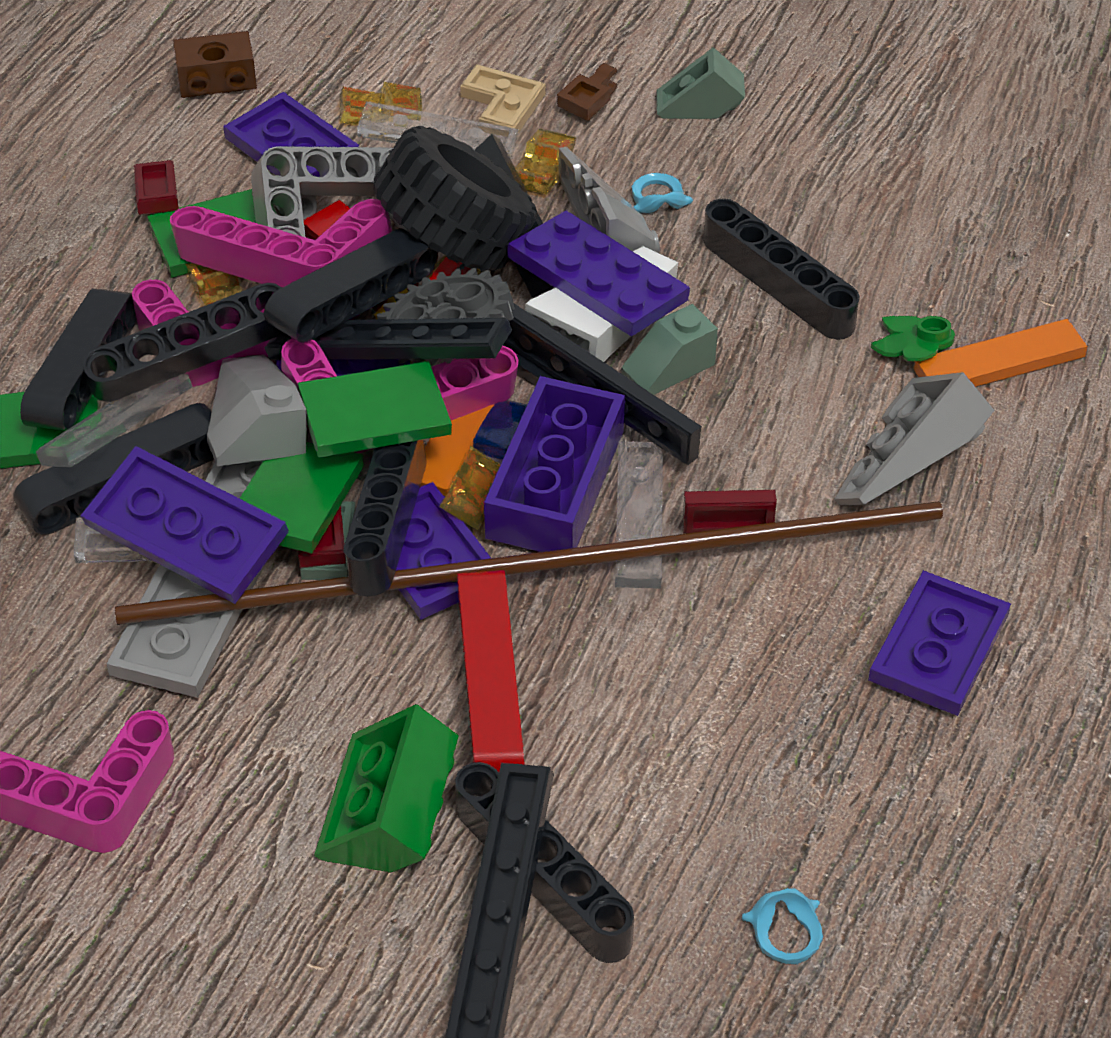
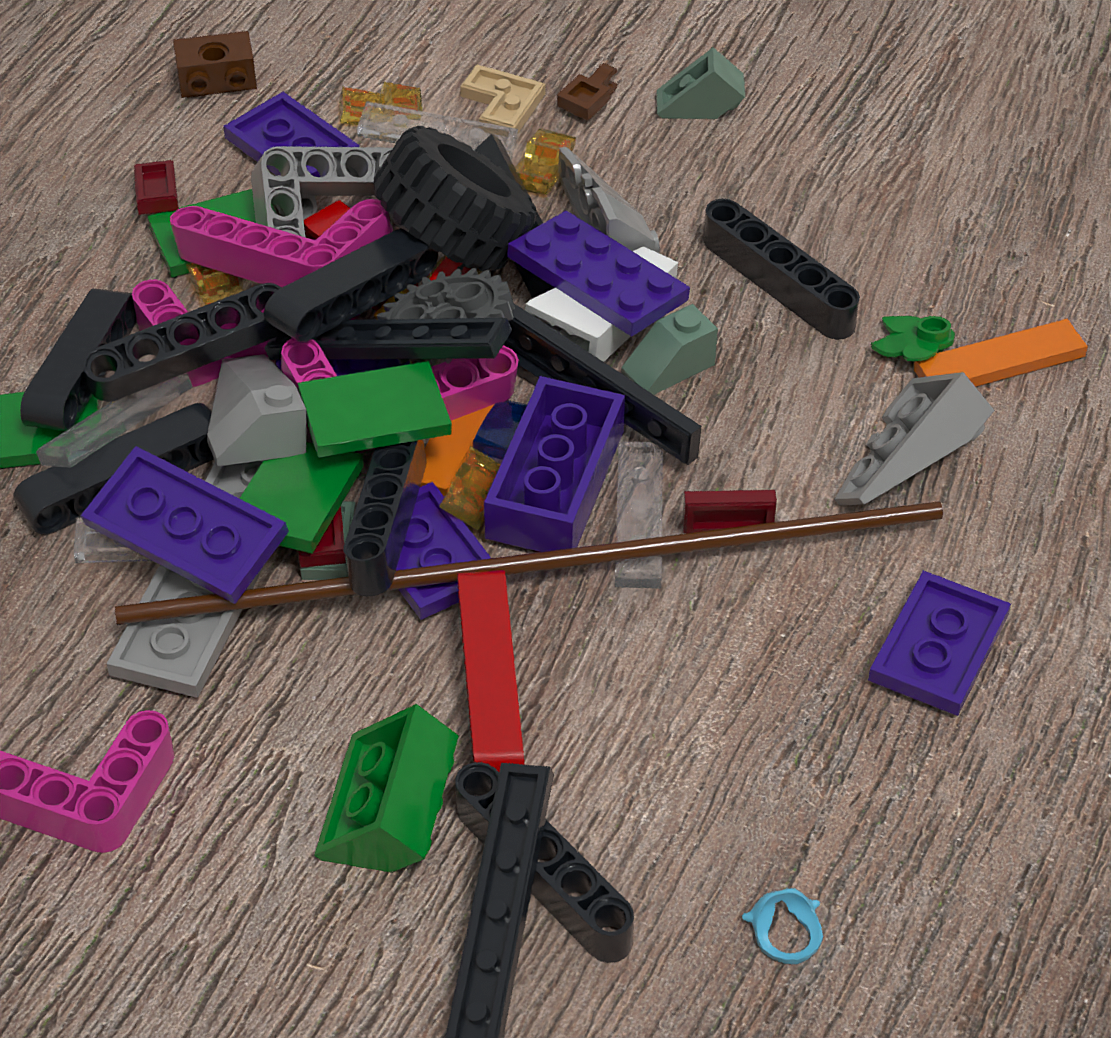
medium azure piece [632,173,693,213] -> none

